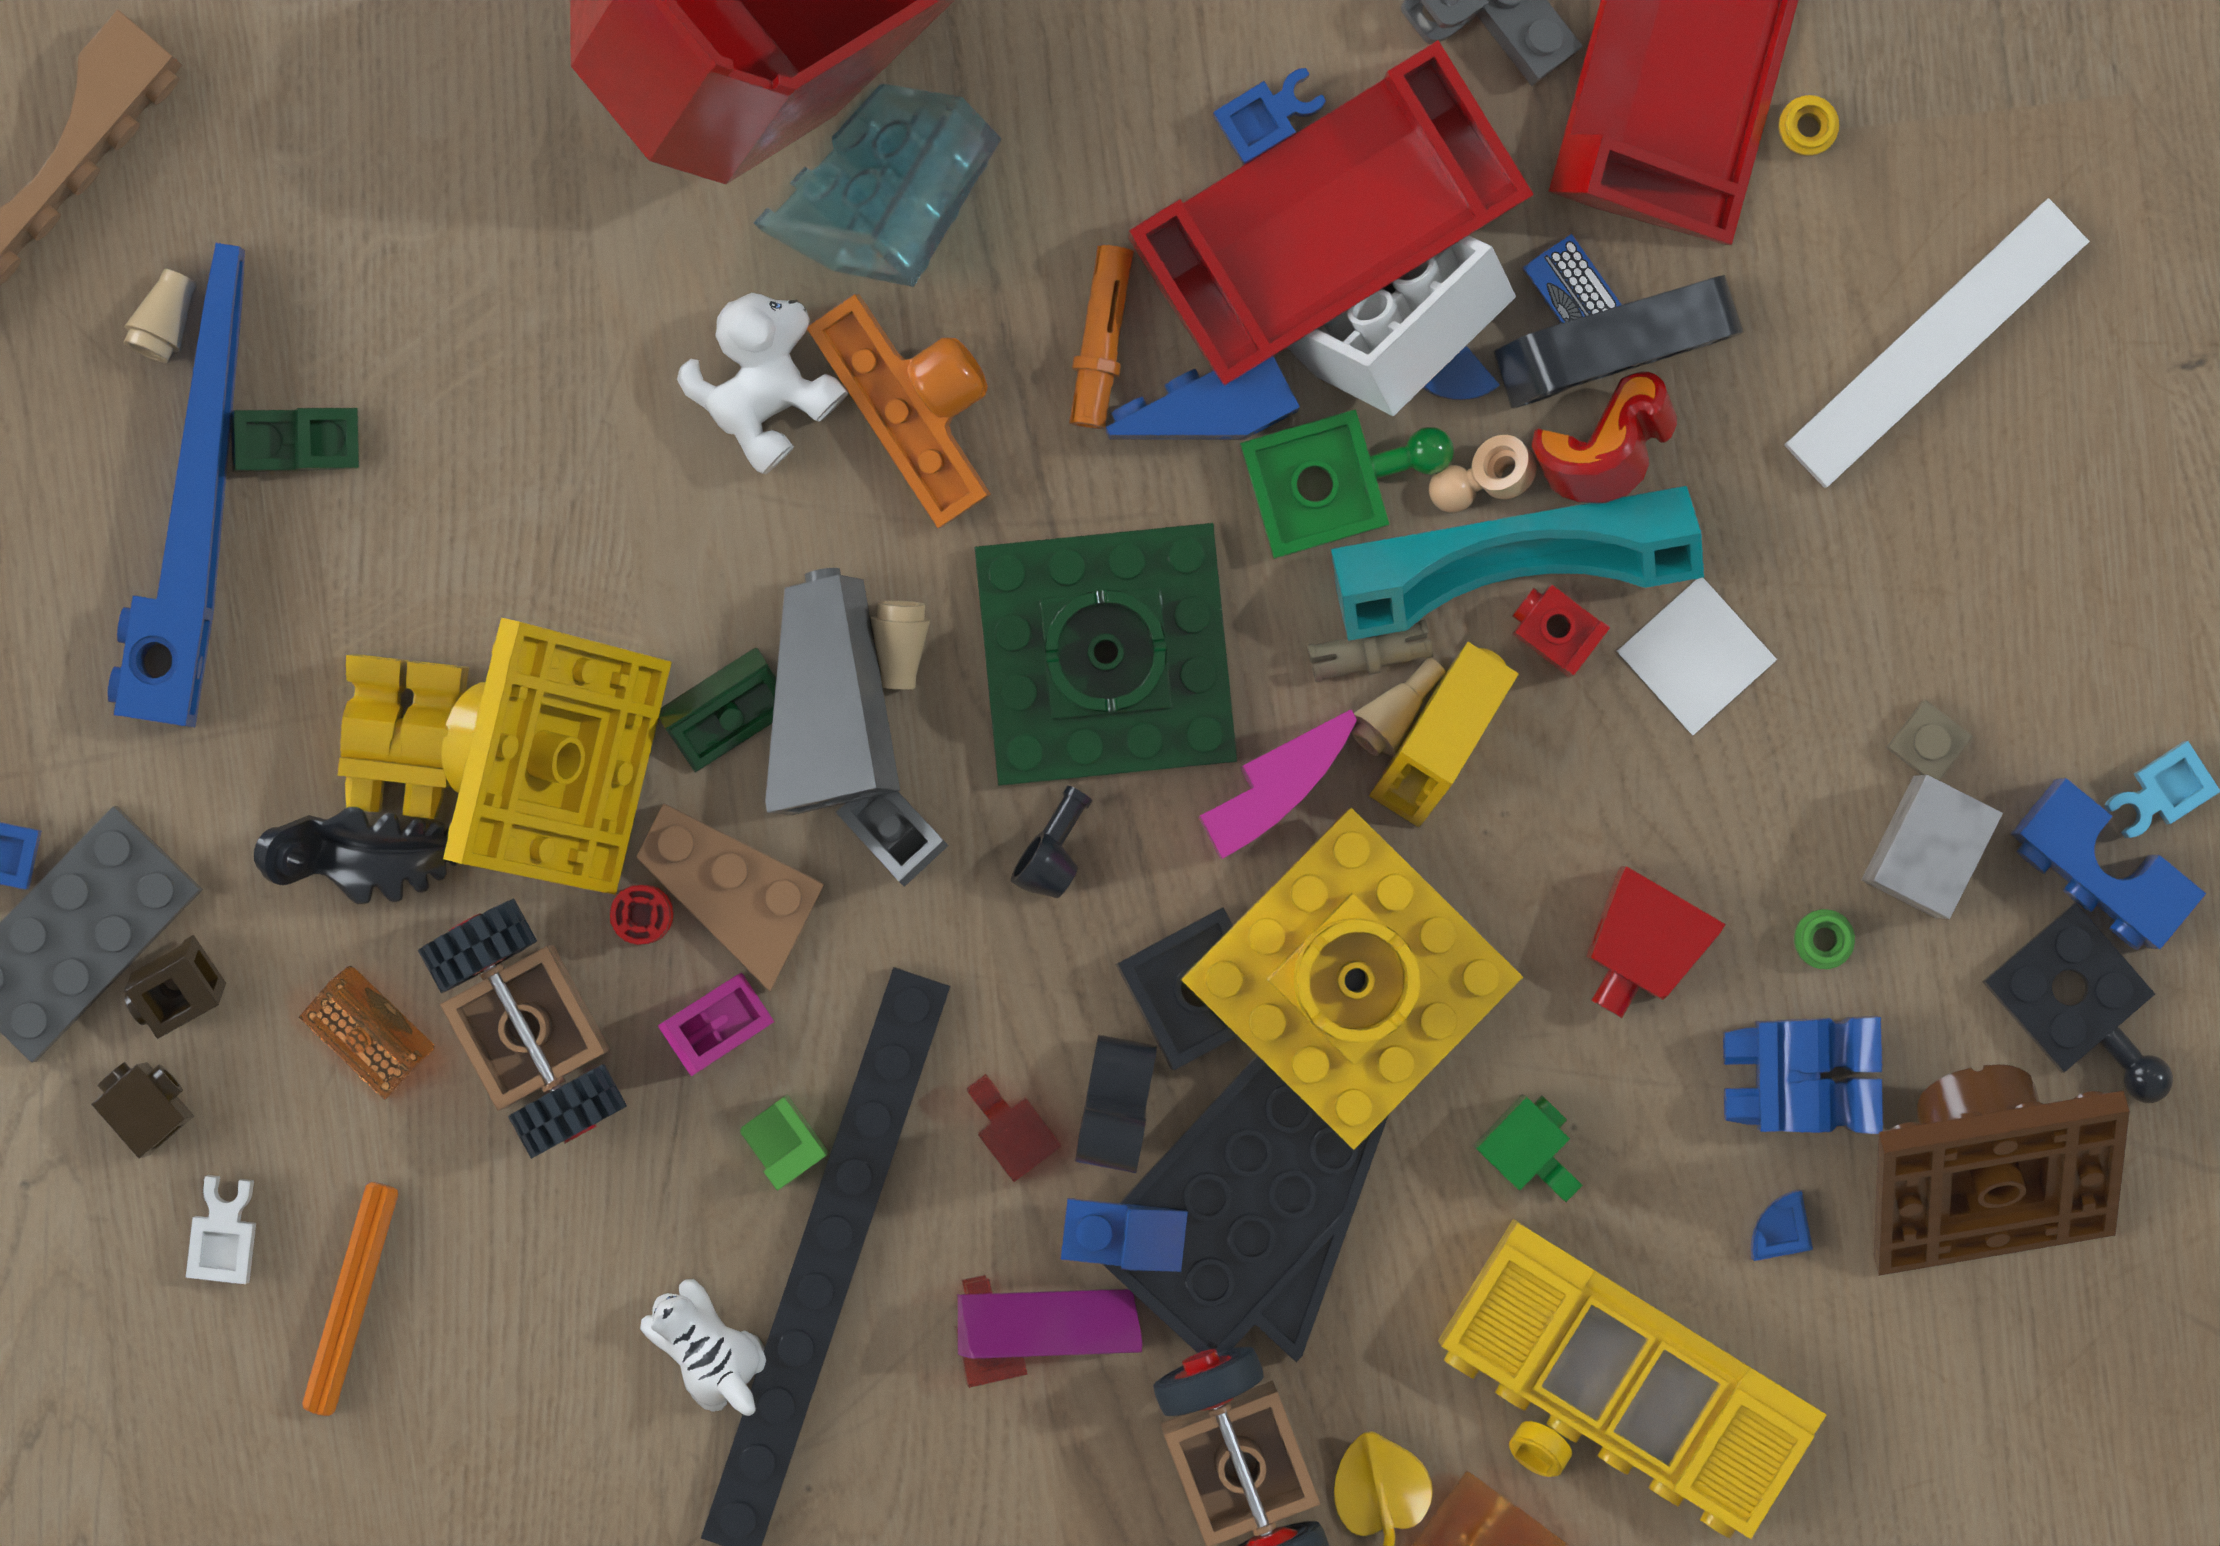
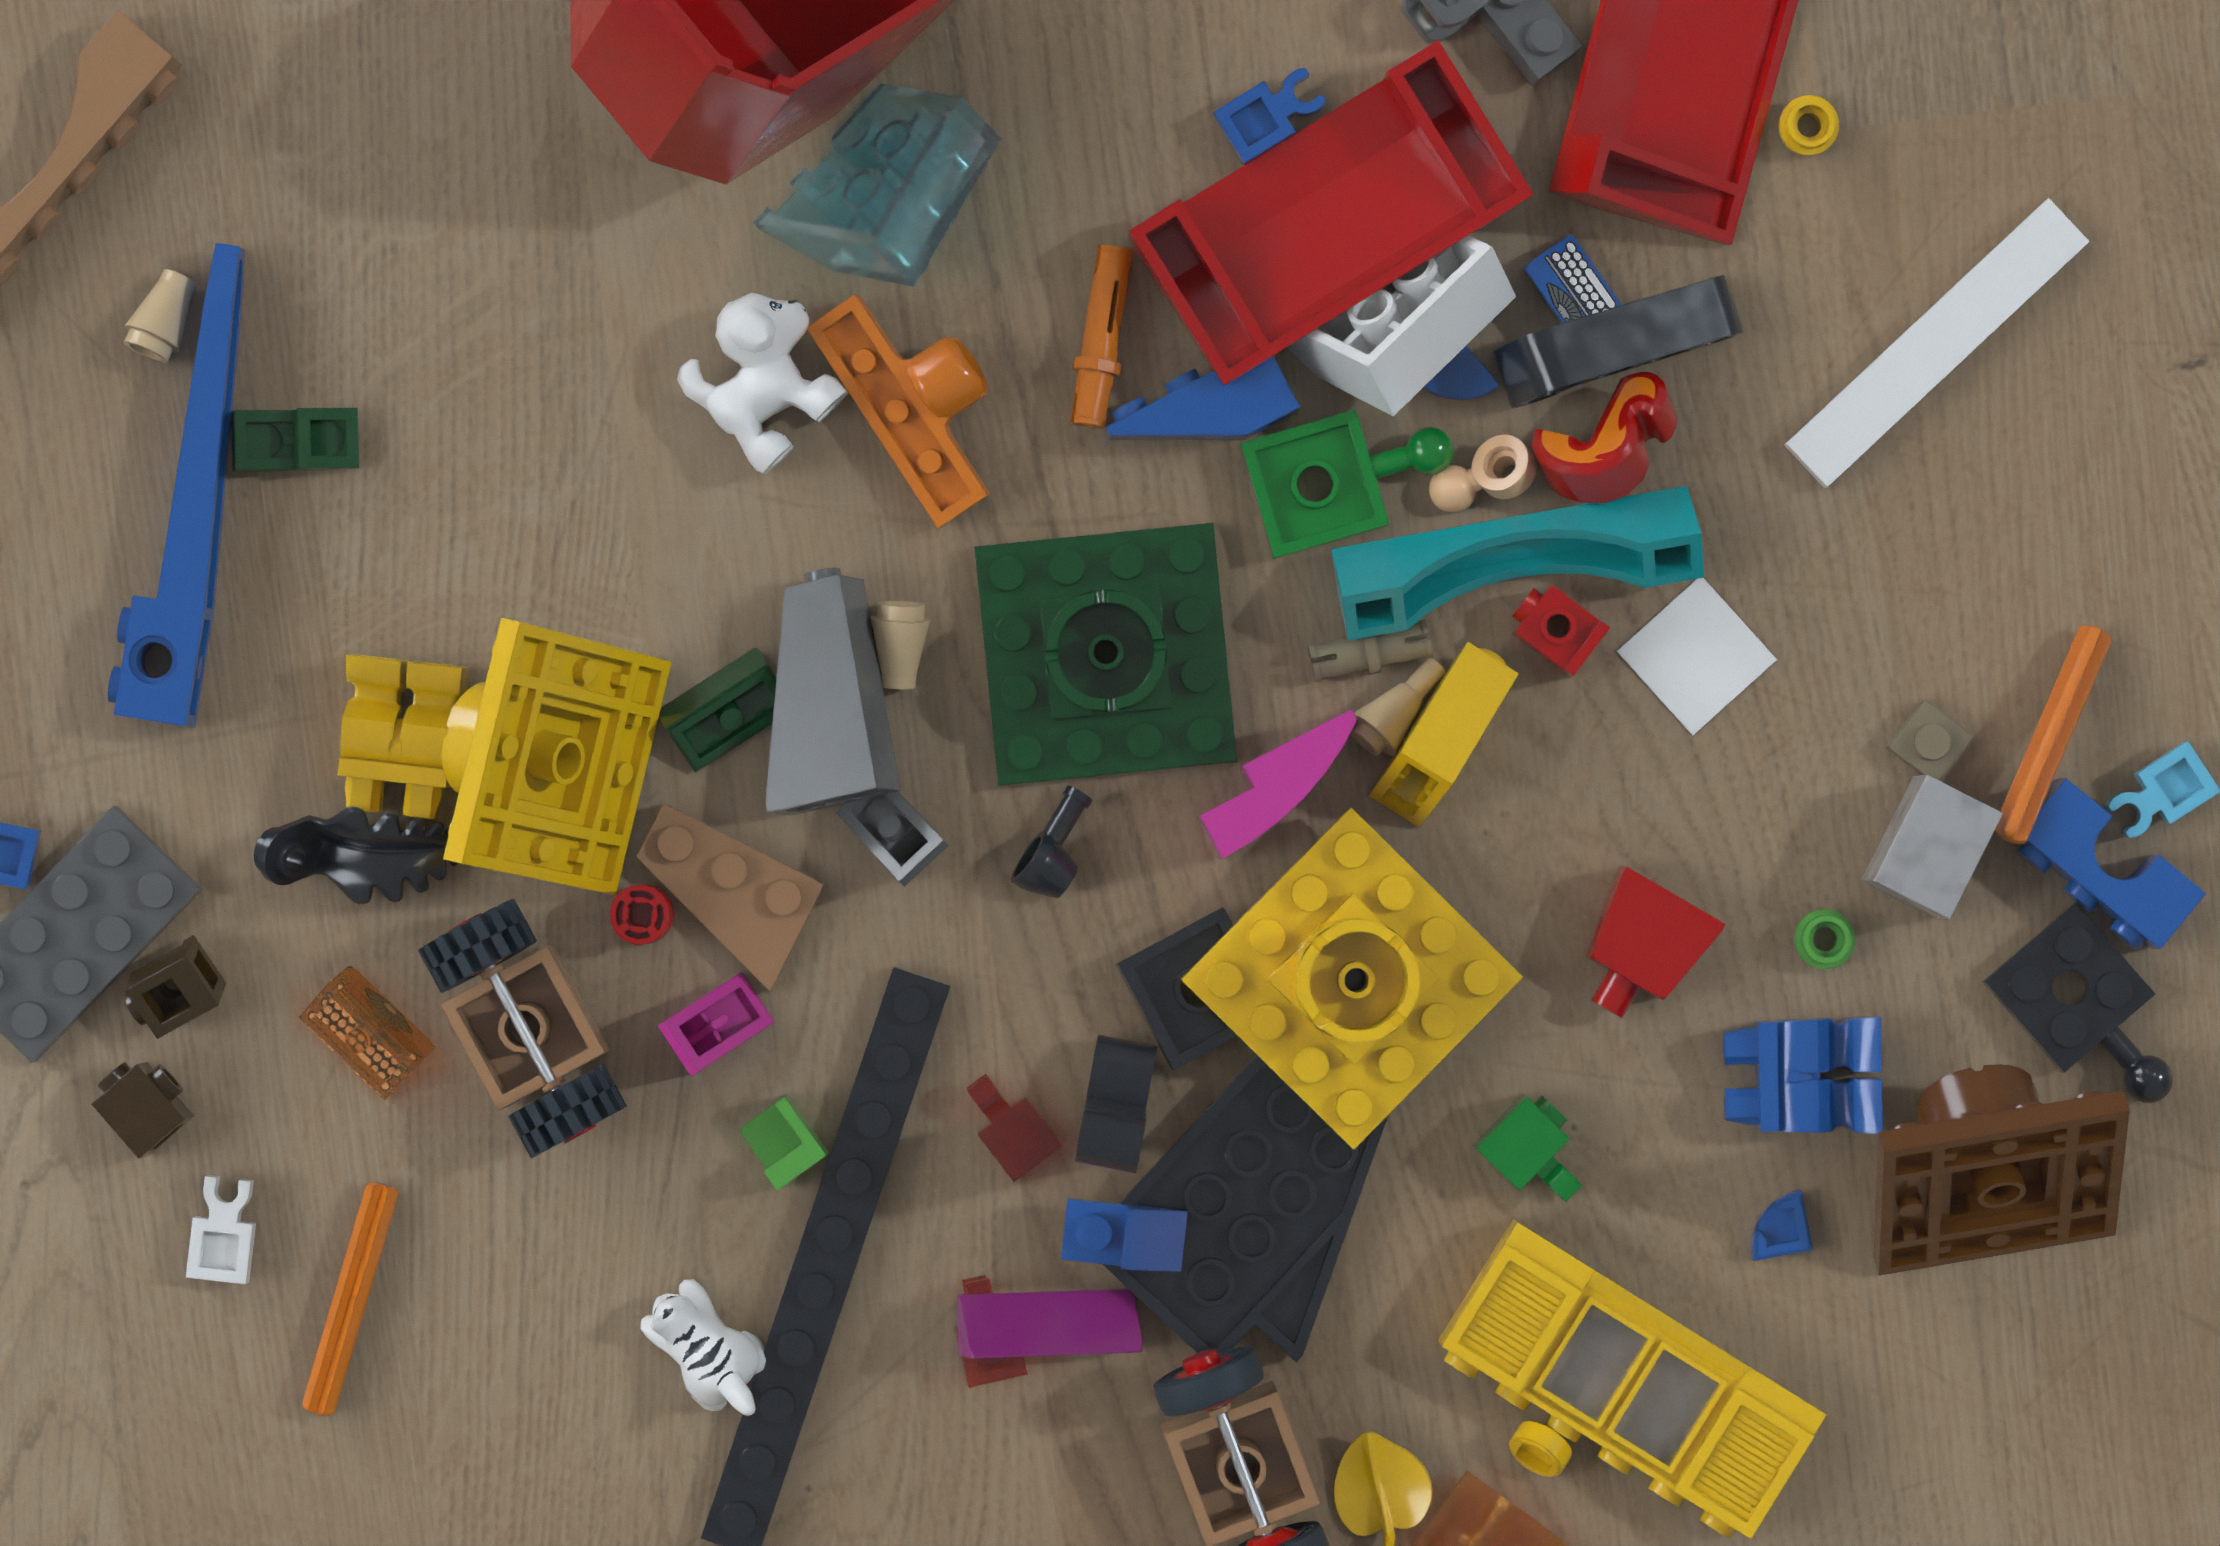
none -> orange axle [1994,625,2111,844]

